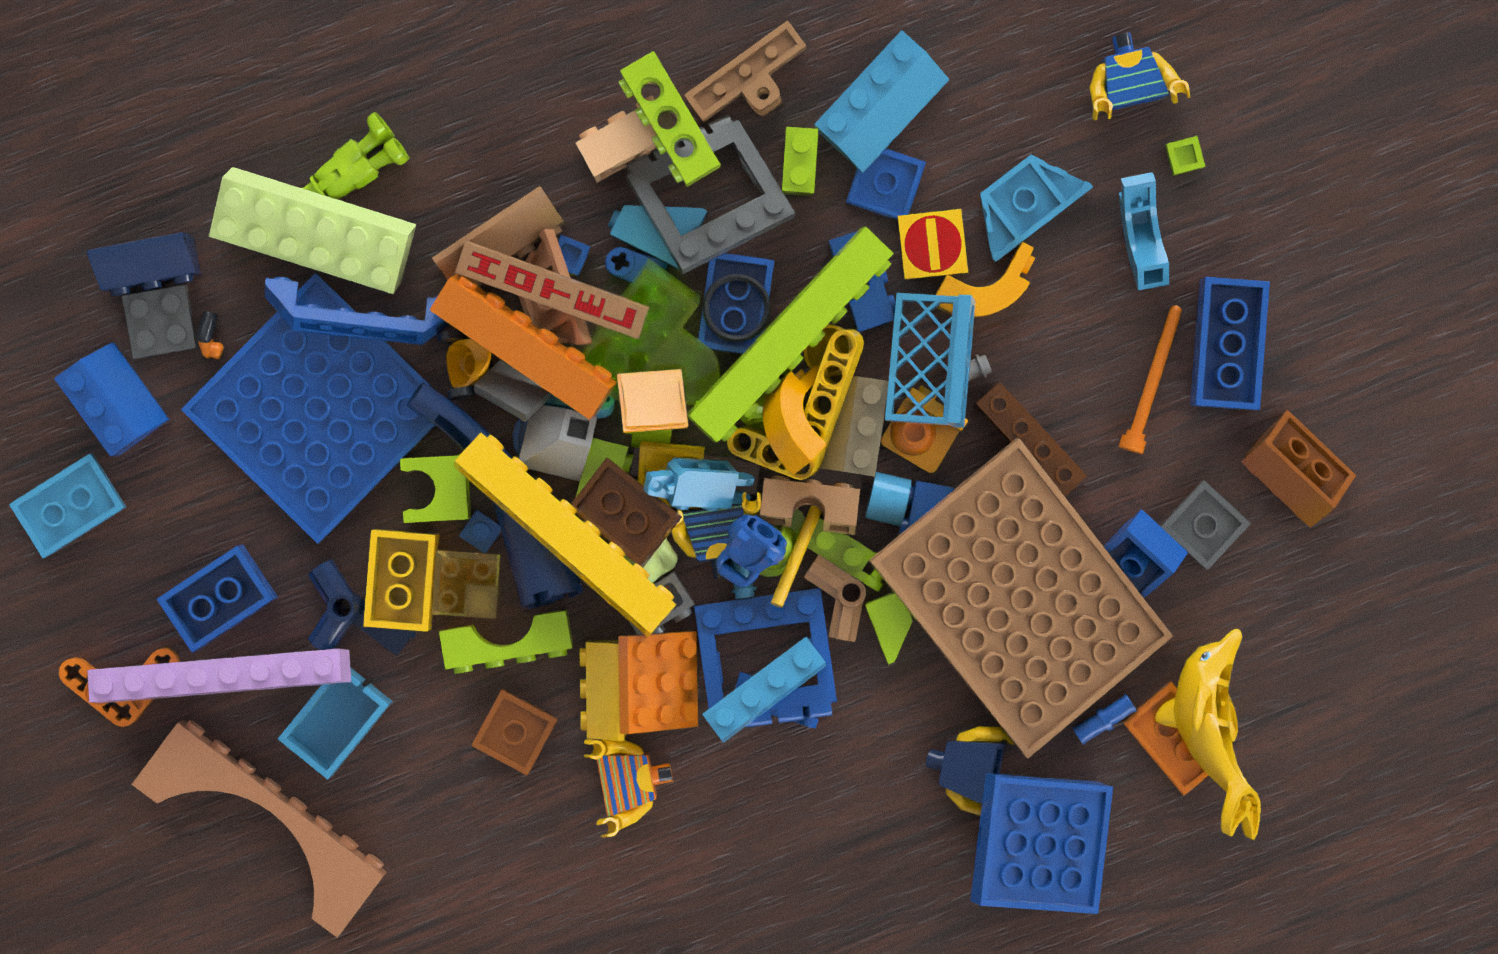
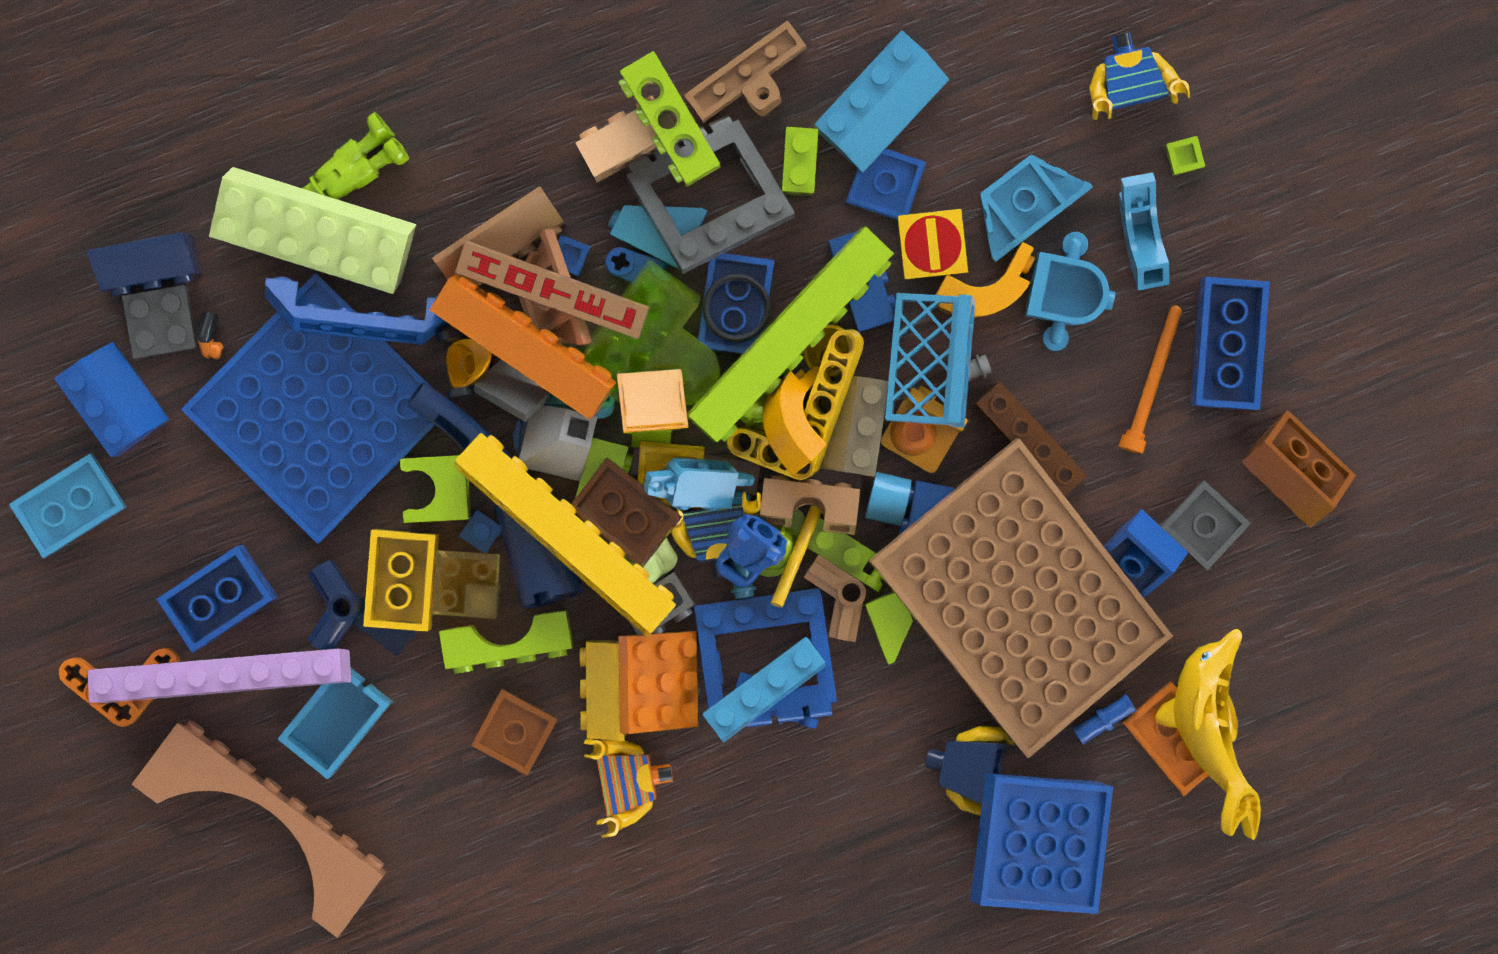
none -> dark azure piece [1024,232,1115,351]

